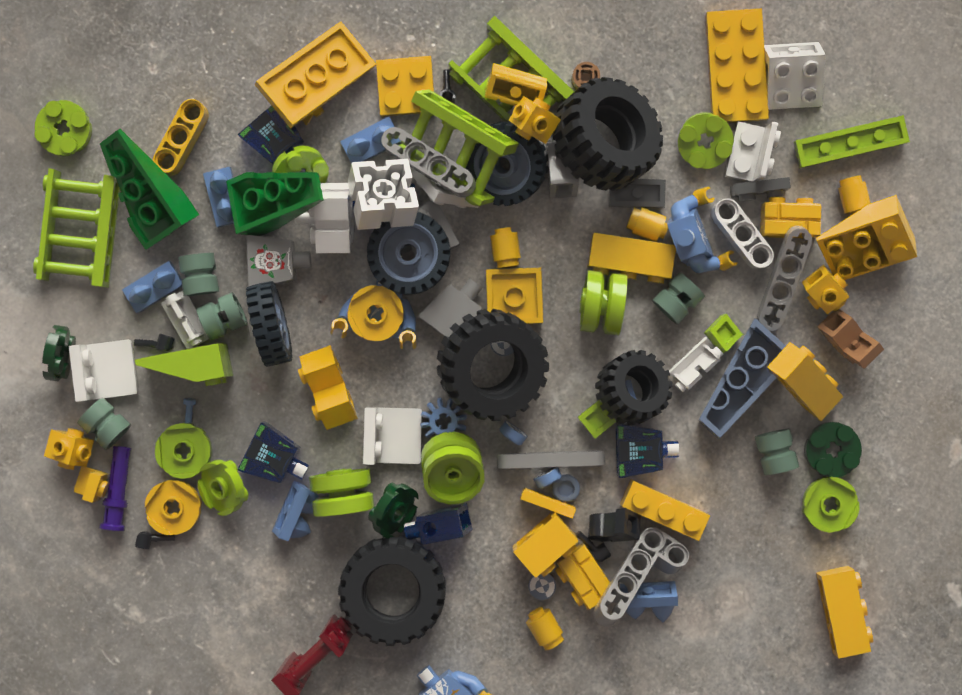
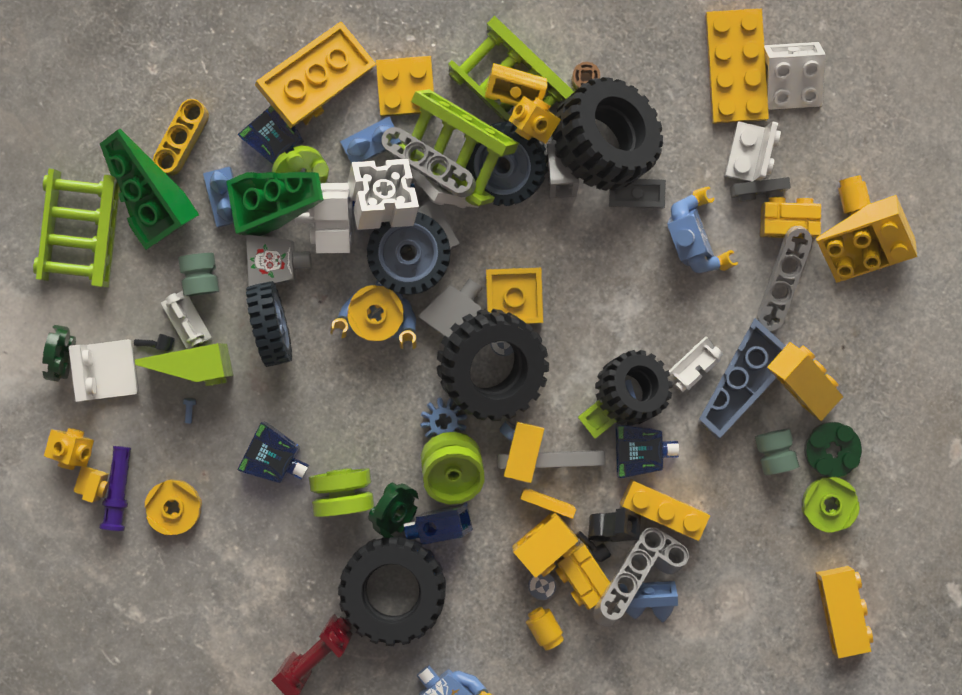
lime plate [34,100,92,157] -> none
sand green wheel [77,398,131,450] -> none
medium blue tile [122,261,182,314] -> none
black hand [135,531,175,549] -> none
lime plate [155,423,212,479] -> none
sand green wheel [196,292,248,340] -> none
lime plate [198,459,248,516] -> none
medium blue tile [272,481,319,541] -> none
yellow brick [298,345,358,430] -> none
white bracket [363,407,422,465] -> none
black hand [439,69,456,104] -> none
yellow brick [490,227,521,269] -> none
medium blue tile [533,467,562,489] -> none
sand blue tile [552,474,580,502] -> none
lime wheel [579,270,627,336] -> none
yellow brick [587,233,676,284] -> none
yellow brick [626,207,668,242] -> none
sand green wheel [652,272,705,325] -> none
lime plate [678,112,734,169] -> none
lime plate [704,314,743,353] -> none
white beam [711,198,774,269] -> none
lime plate [793,115,910,168] -> none
yellow brick [802,264,849,314] -> none
medium nougat brick [817,309,884,369] -> none
none -> yellow tile [504,421,544,483]

